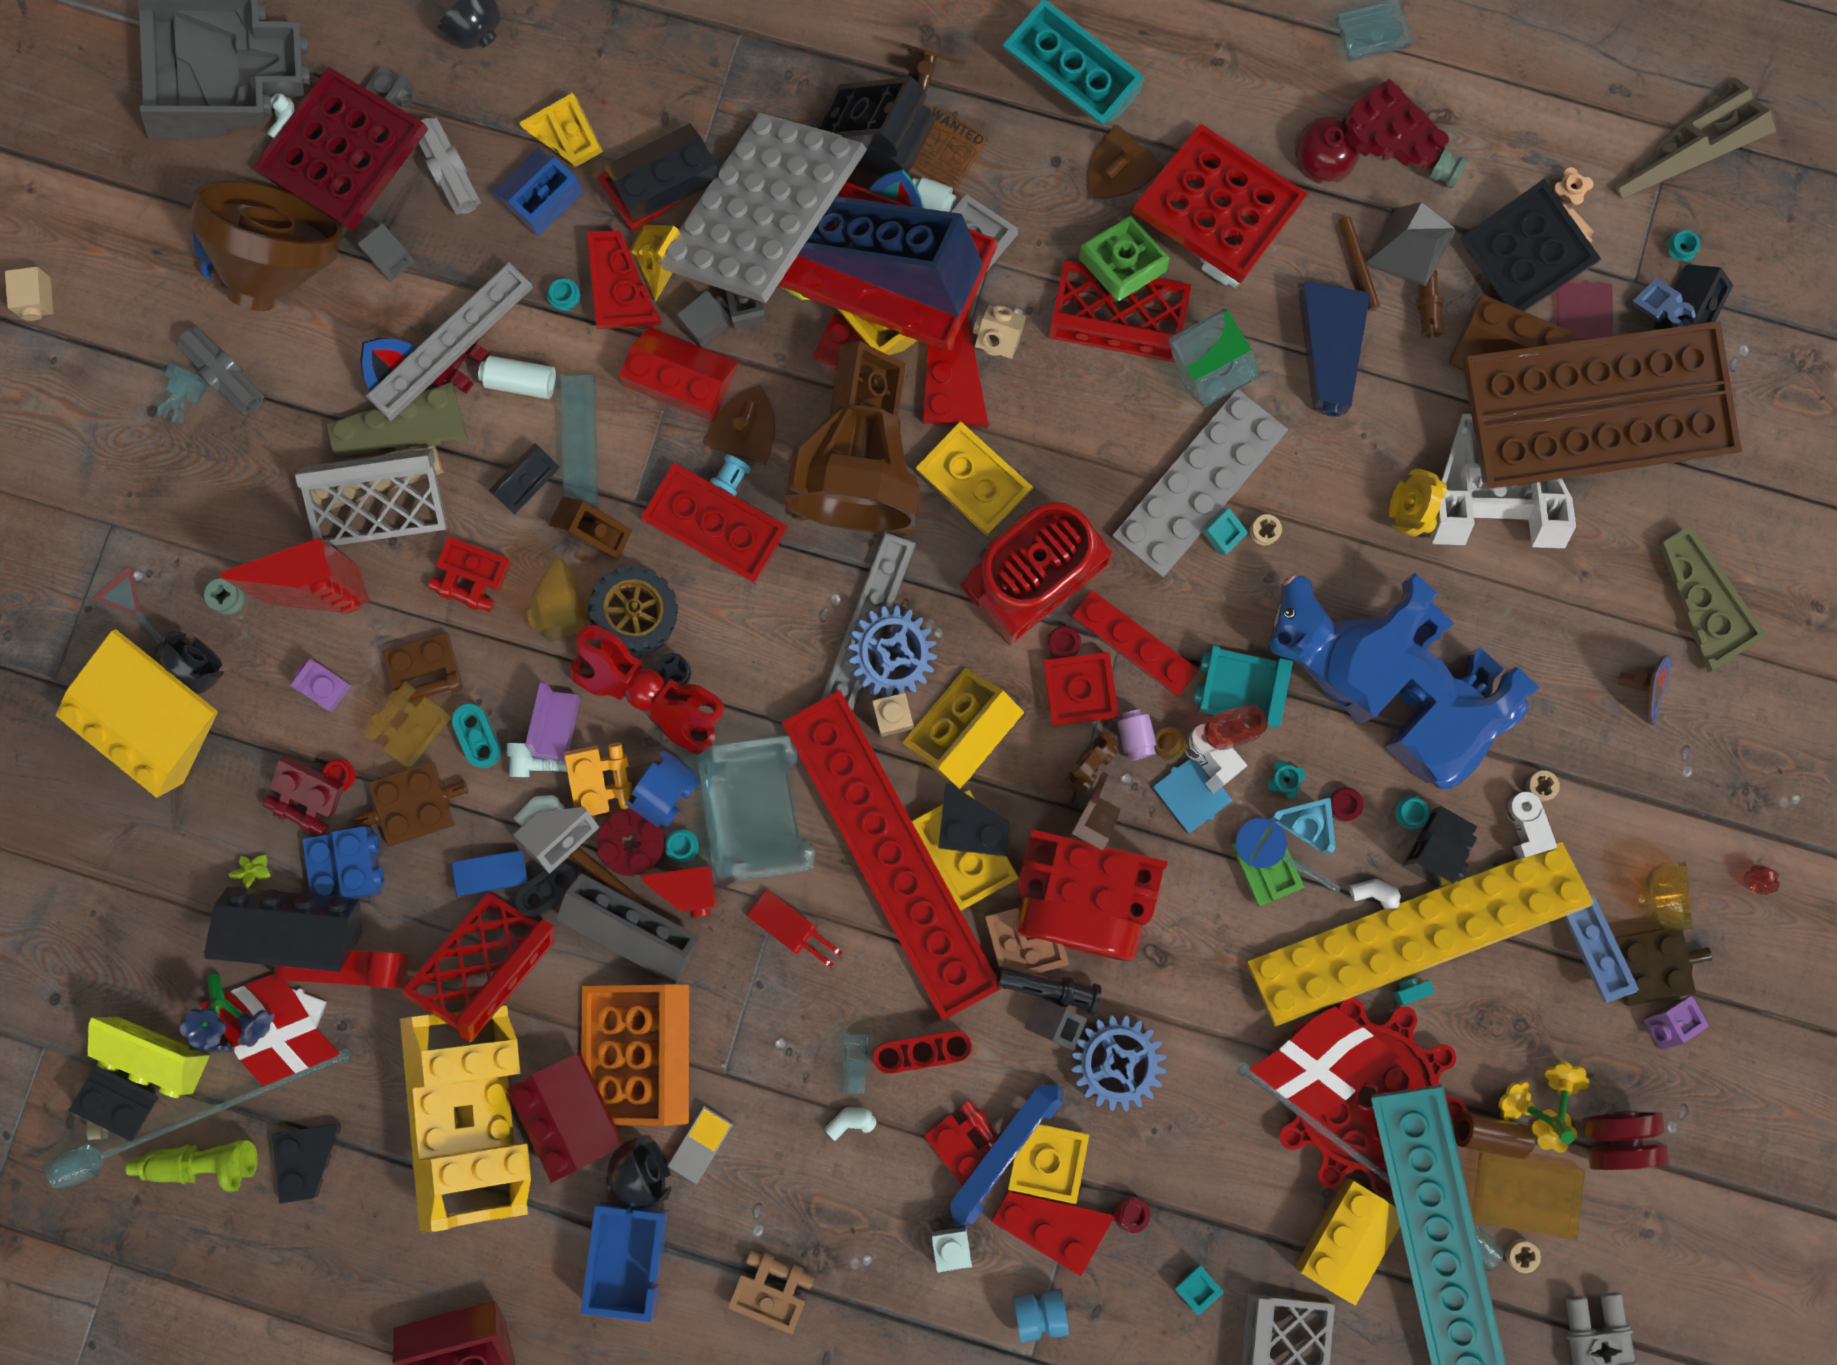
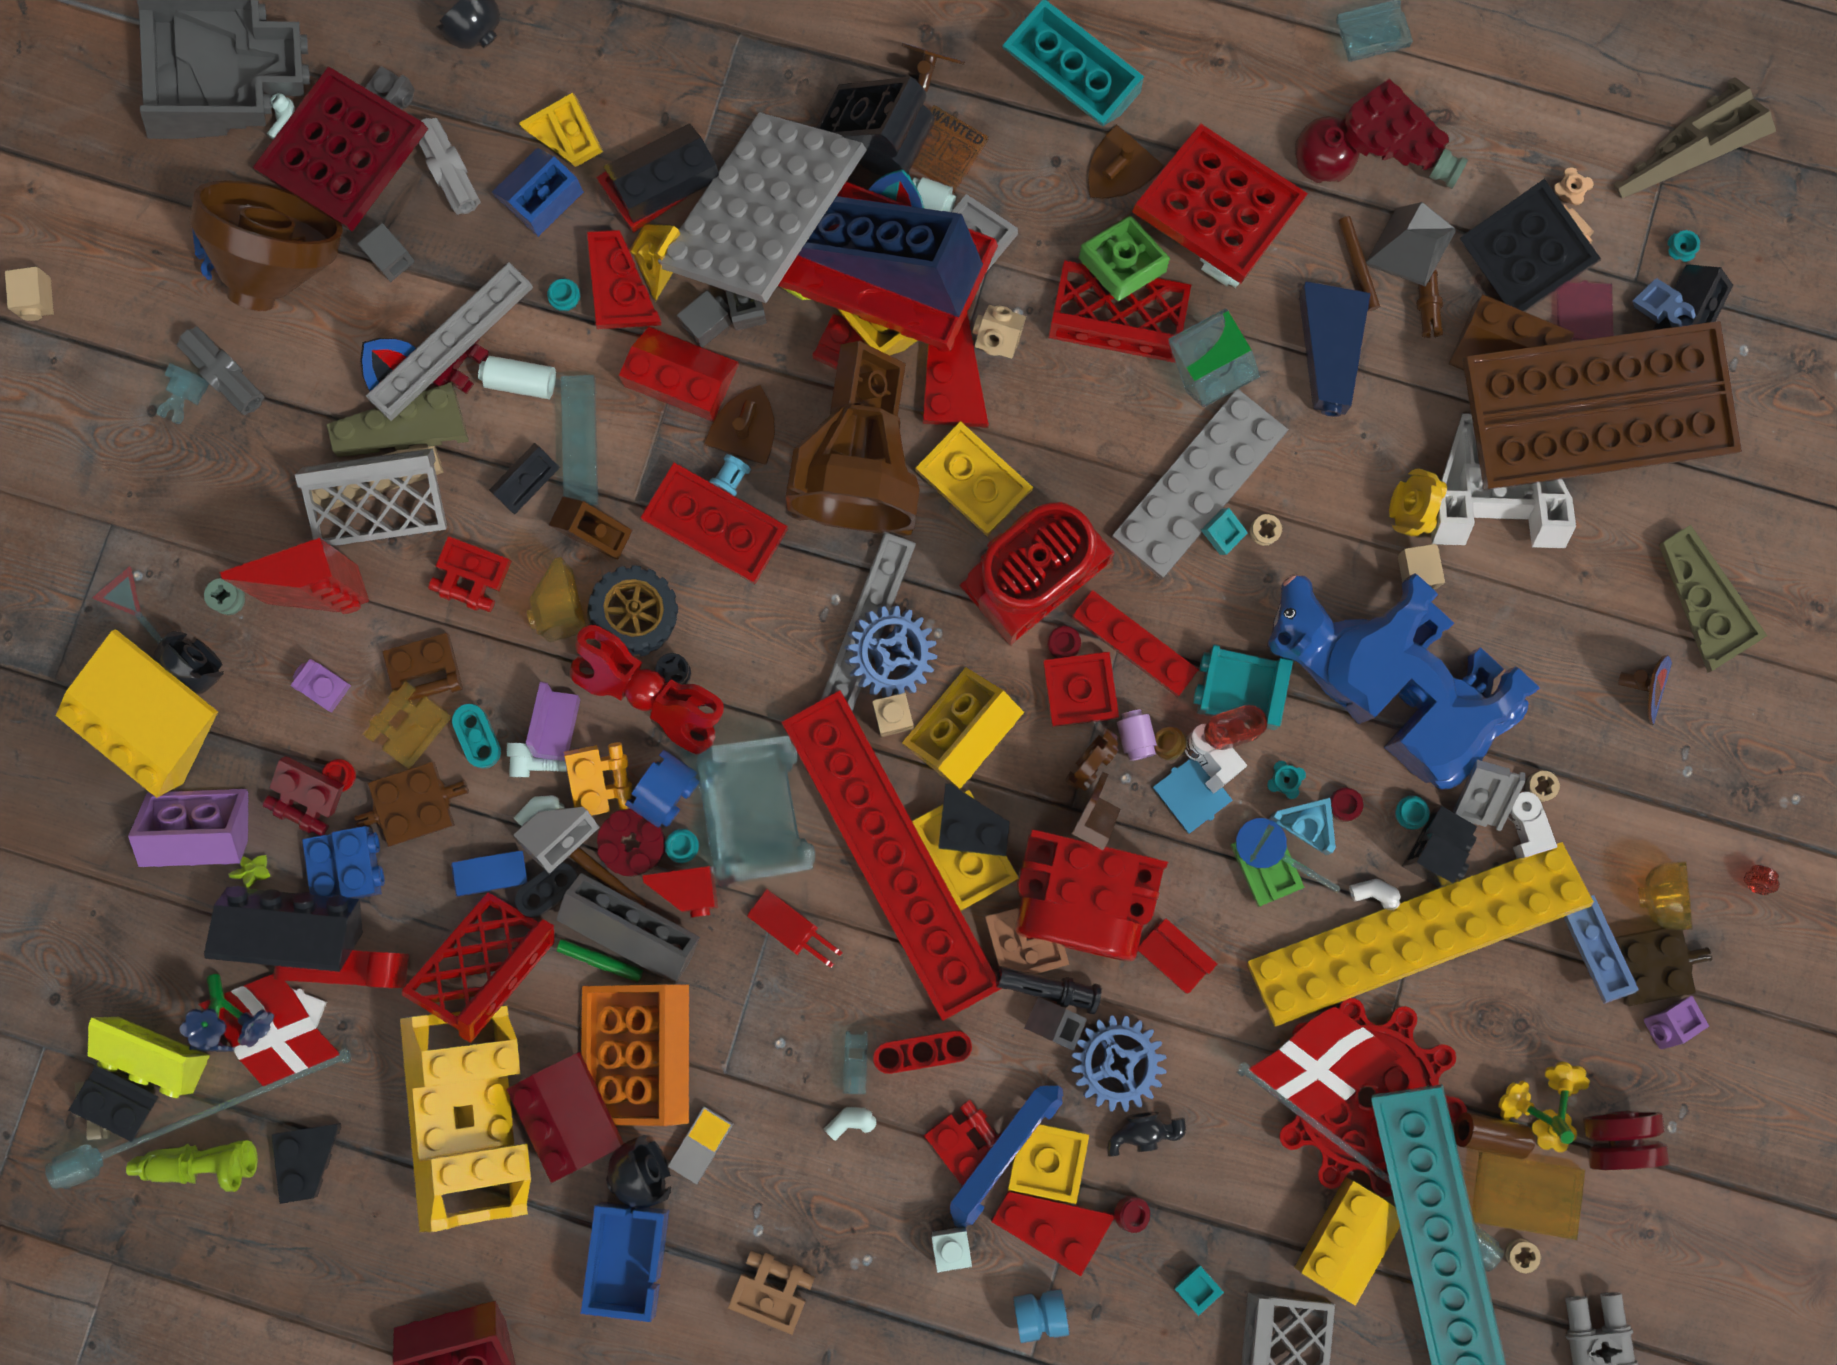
teal plate [1391,976,1435,1005] -> none
none -> medium lavender slope [128,789,248,867]
none -> green piece [556,939,643,983]
none -> black piece [1107,1112,1186,1157]
none -> red panel [1138,918,1218,994]
none -> tan panel [1398,544,1445,589]
none -> light grey plate [1453,760,1525,831]

